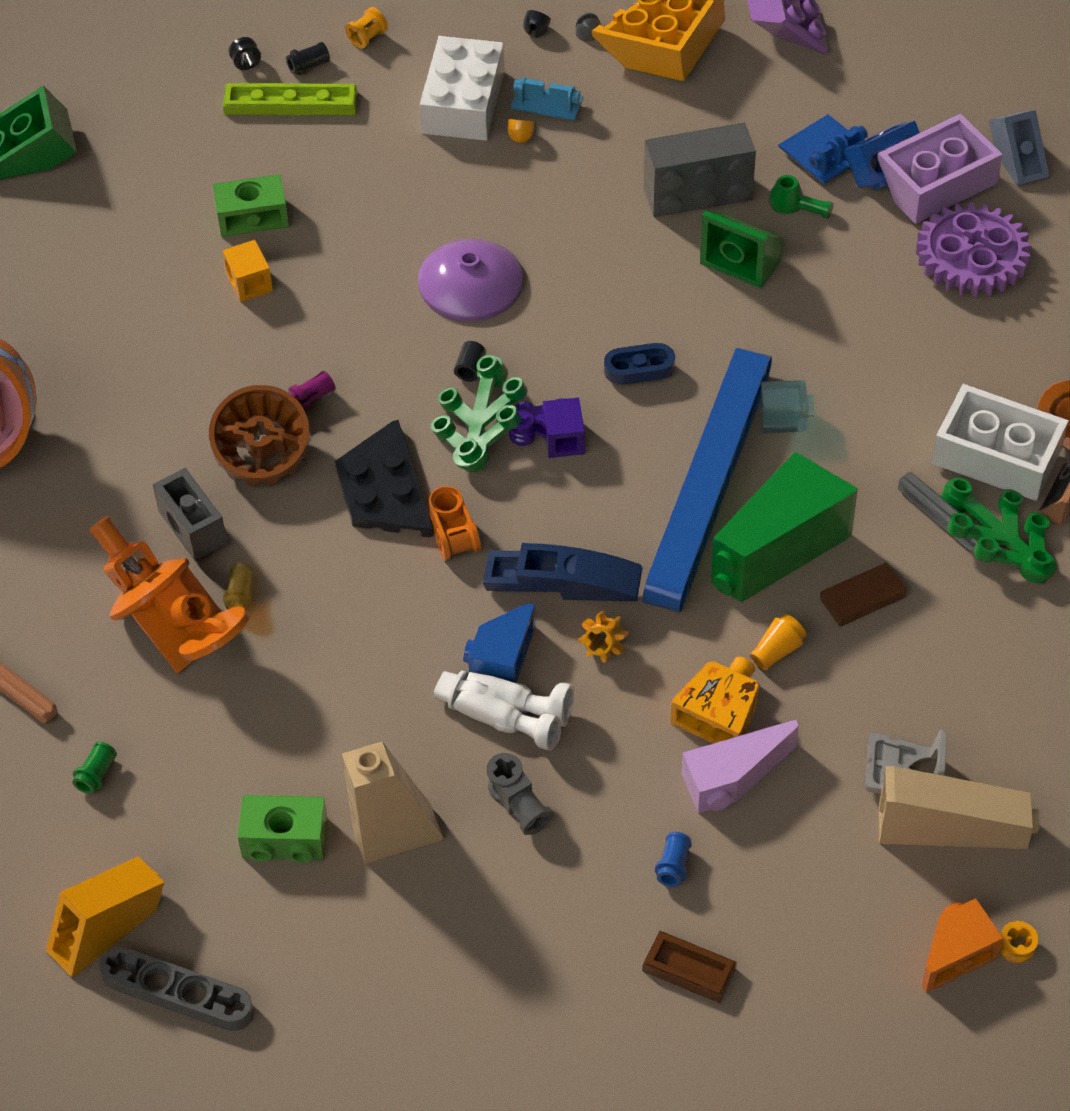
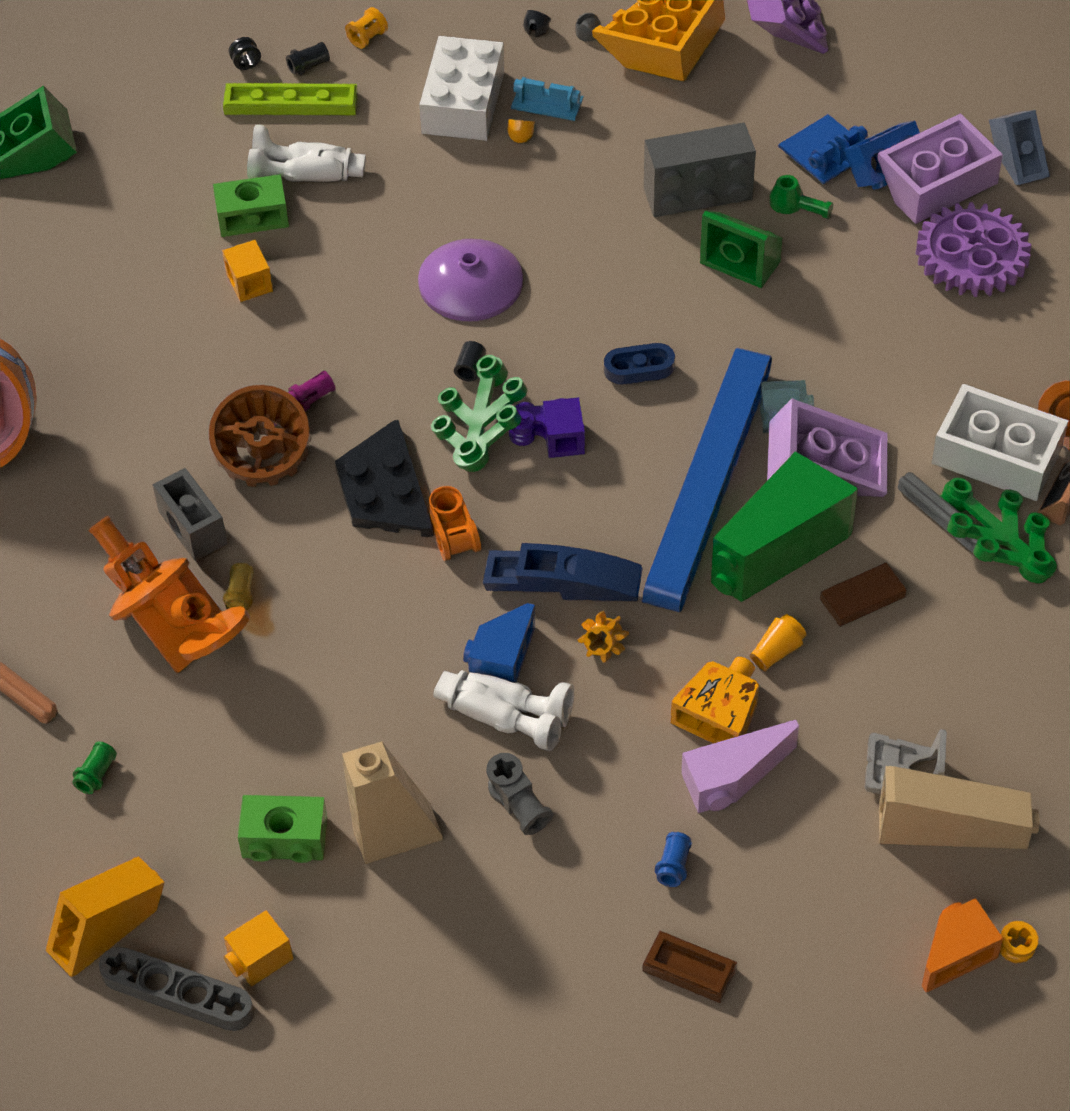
none -> light orange brick [223,910,293,987]
none -> white piece [247,125,366,182]
none -> lavender slope [767,399,887,497]

